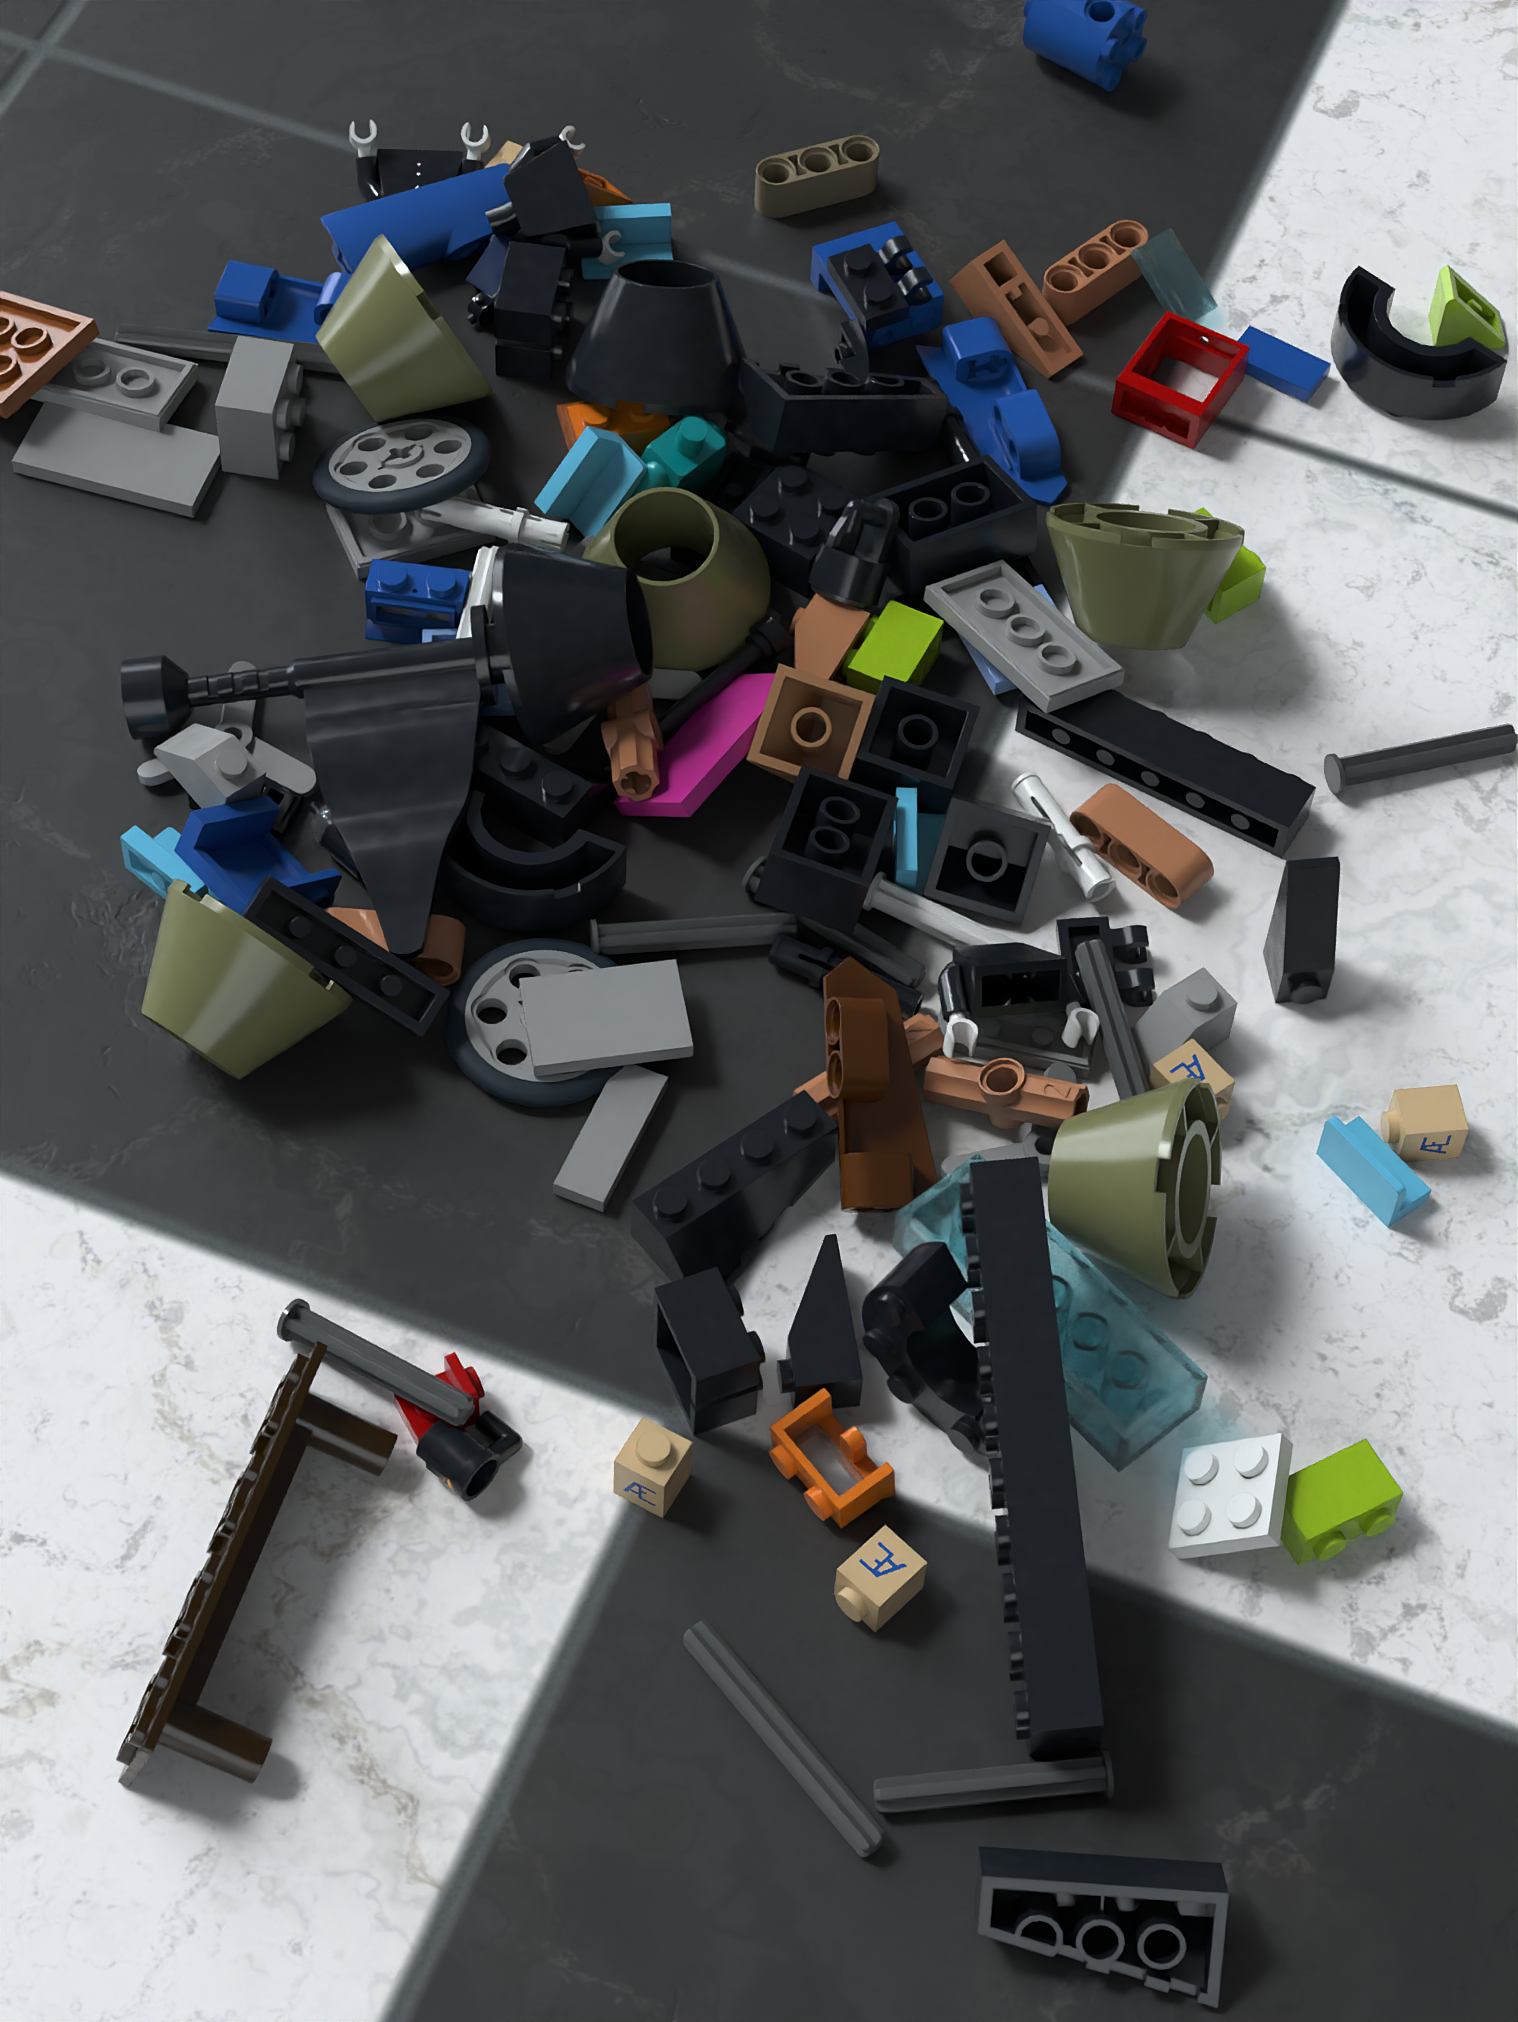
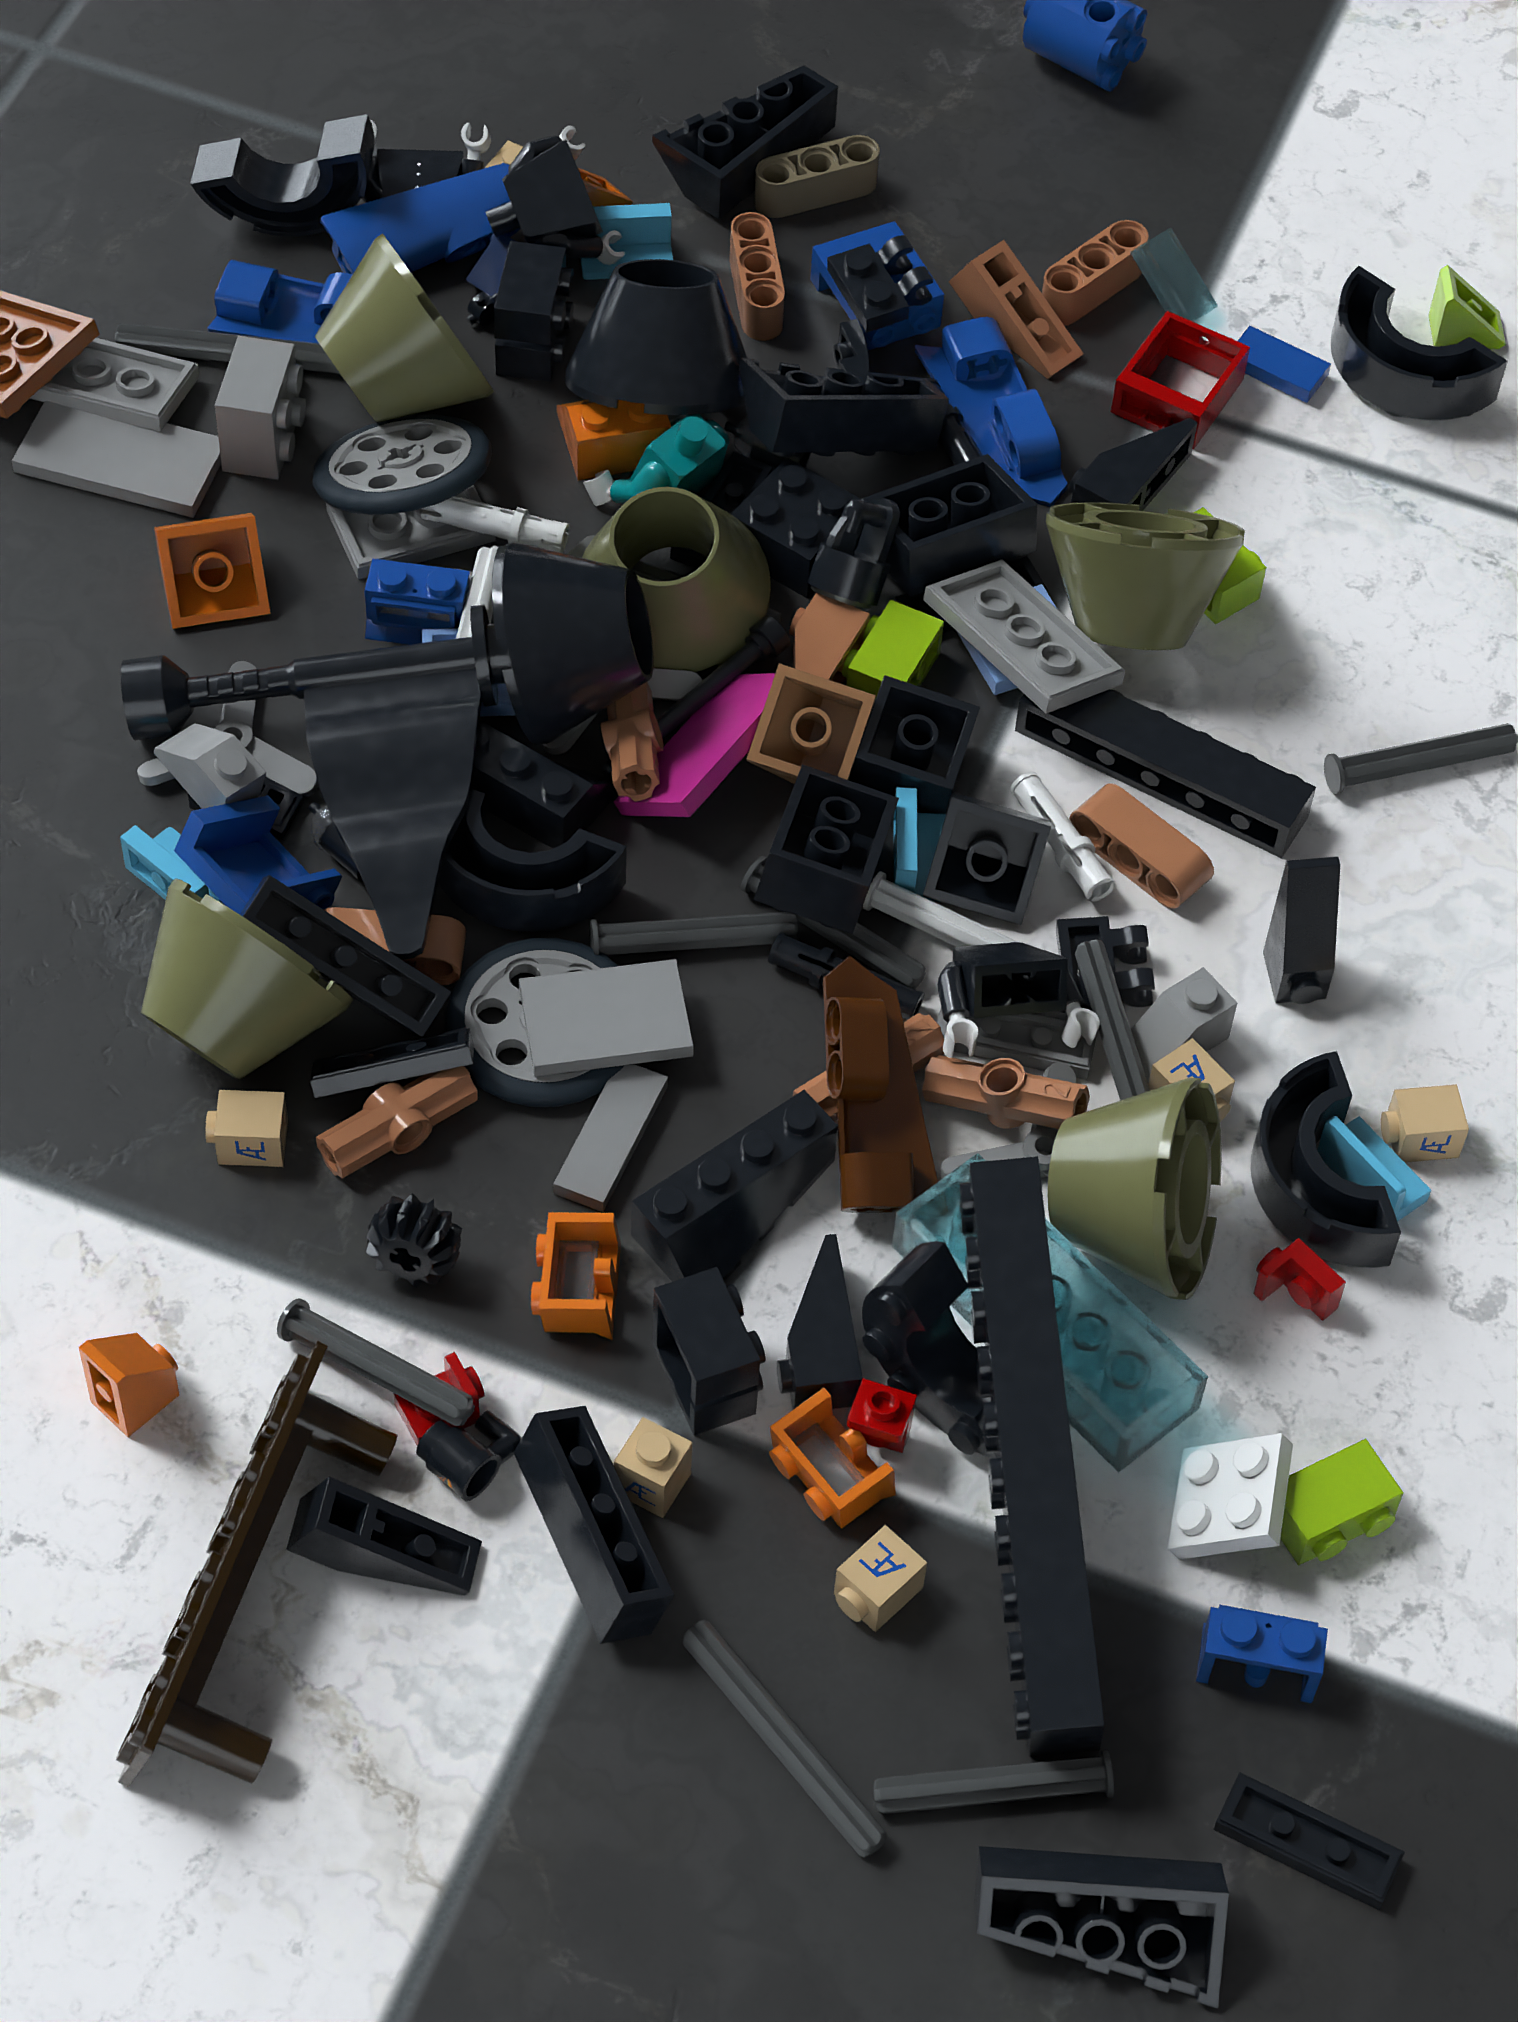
medium azure panel [534,426,648,538] -> none
none -> orange slope [78,1333,180,1438]
none -> orange slope [154,513,271,629]
none -> black brick [190,114,375,237]
none -> tan brick [206,1090,288,1167]
none -> black slope [286,1476,482,1596]
none -> black tile [310,1027,474,1098]
none -> nougat piece [316,1066,478,1179]
none -> black gear [366,1193,462,1288]
none -> black brick [514,1406,674,1644]
none -> orange window [531,1212,621,1340]
none -> black wedge [652,65,838,219]
none -> nougat beam [730,212,785,341]
none -> red bracket [847,1378,917,1453]
none -> black slope [1068,418,1198,511]
none -> blue window [1196,1605,1328,1703]
none -> black tile [1213,1772,1405,1910]
none -> black brick [1250,1051,1401,1268]
none -> red bracket [1253,1238,1346,1321]

